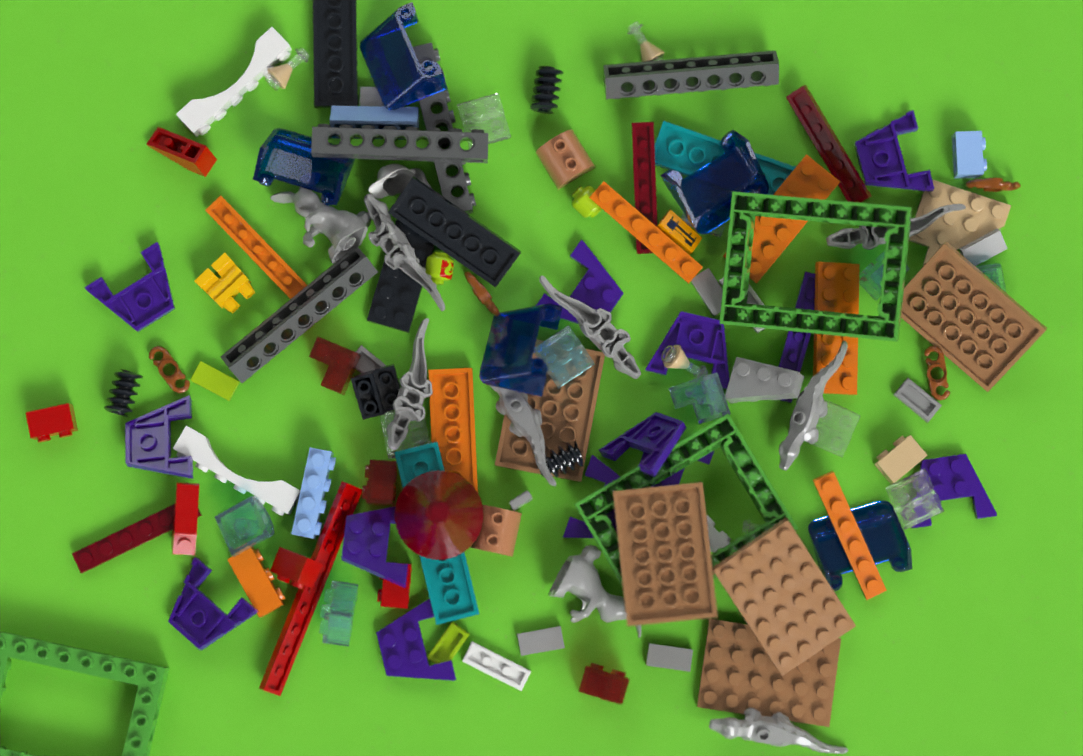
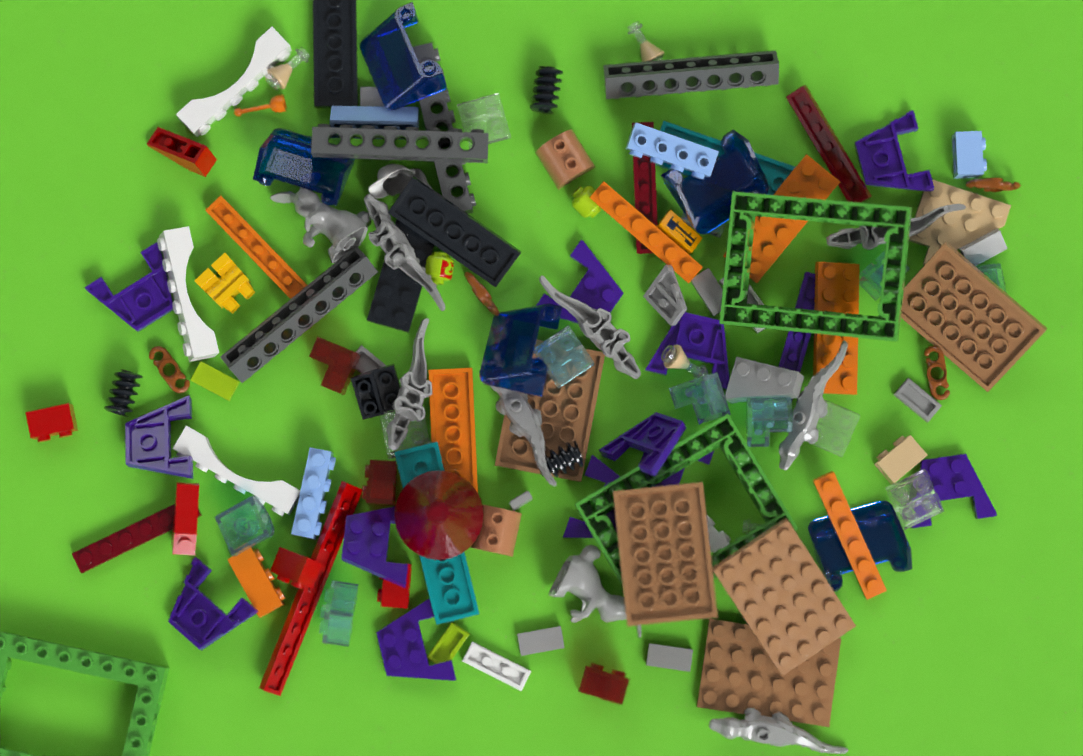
none -> white arch [157,226,219,362]
none -> orange hinge [234,94,287,117]
none -> light blue brick [625,123,719,180]
none -> light grey wing [643,265,687,326]
none -> clear light blue brick [746,397,793,447]

